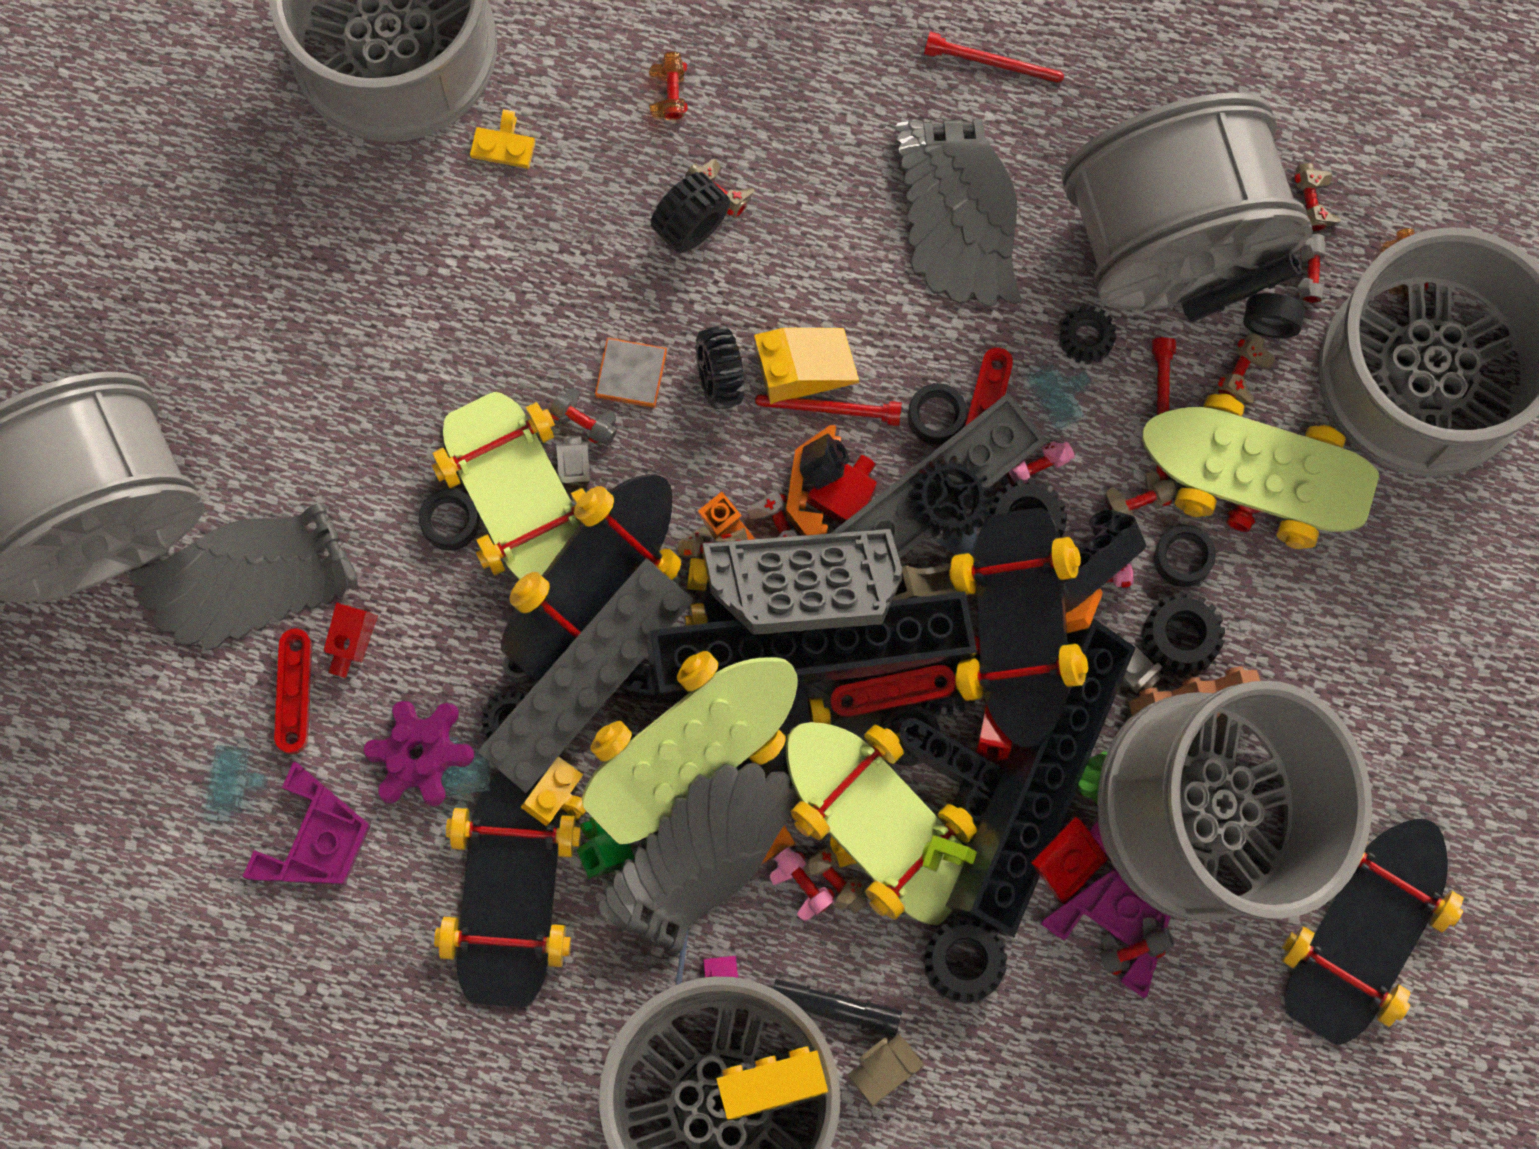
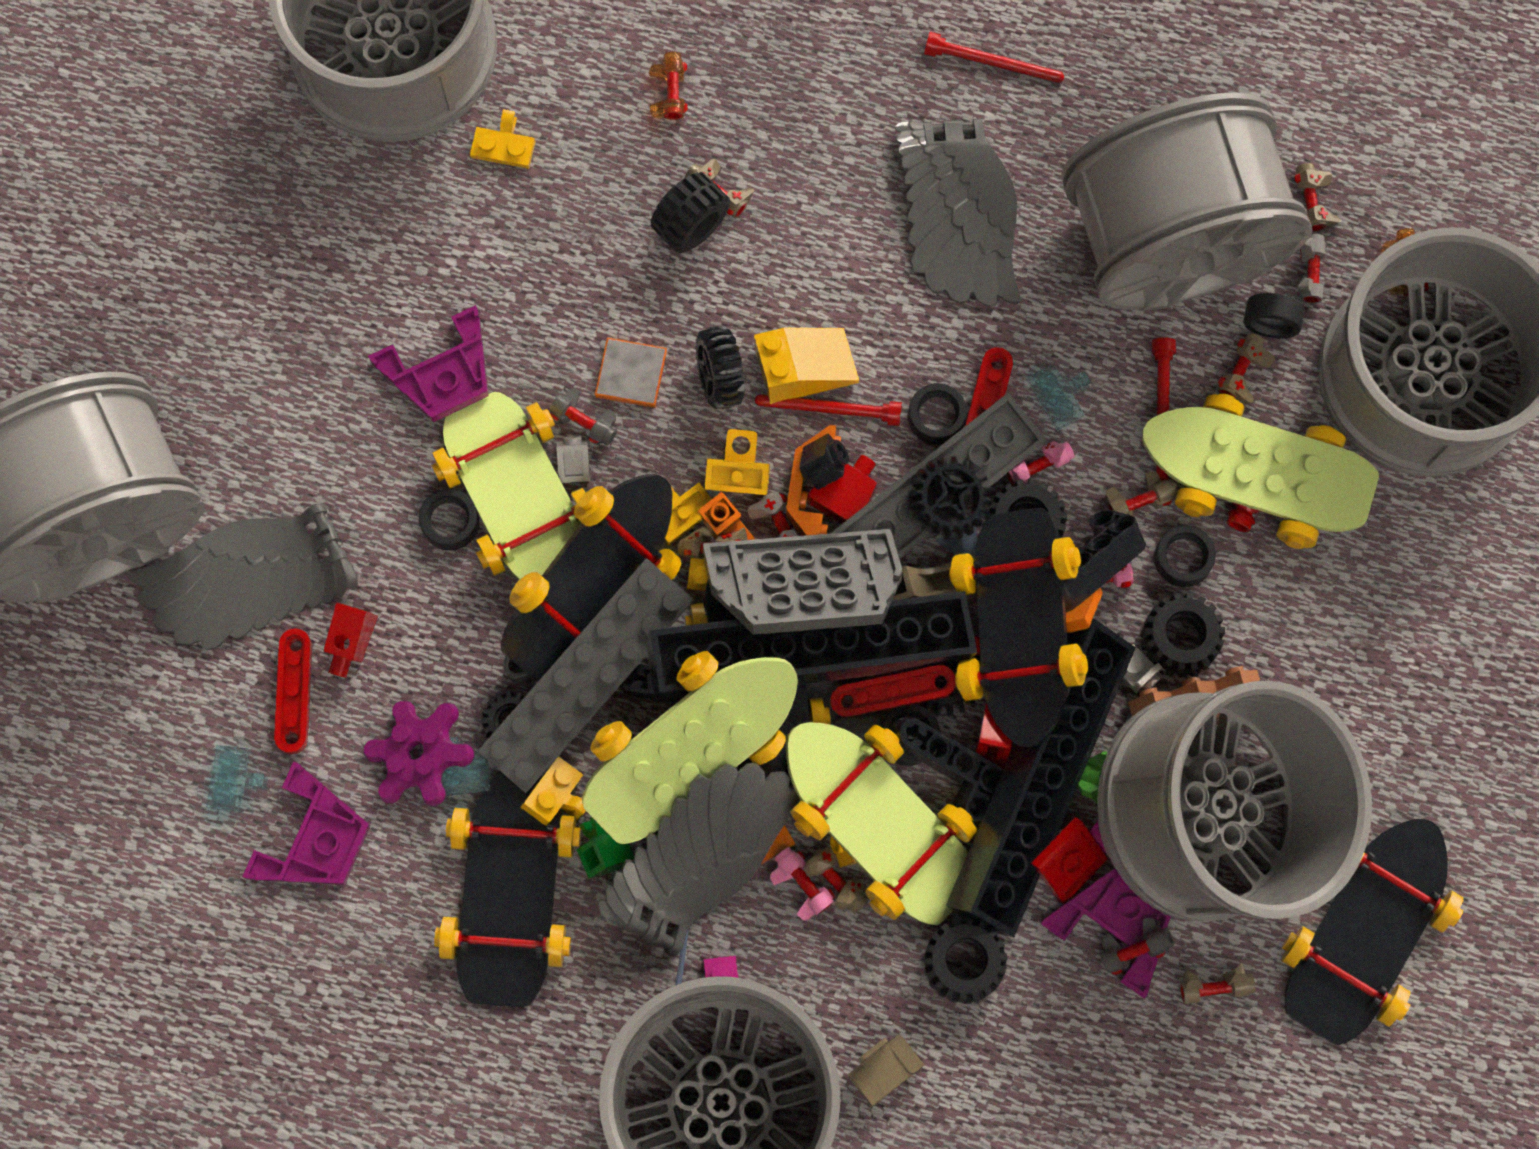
yellow brick [716,1046,828,1121] -> none
black piece [773,979,902,1036] -> none
lime bracket [922,835,977,872] -> none
black tyre [1059,306,1117,365] -> none
black piece [1182,251,1302,322] -> none
none -> magenta wing [368,305,489,423]
none -> yellow plate [665,483,712,545]
none -> yellow piece [704,429,770,495]
none -> dark tan piece [1180,963,1256,1004]

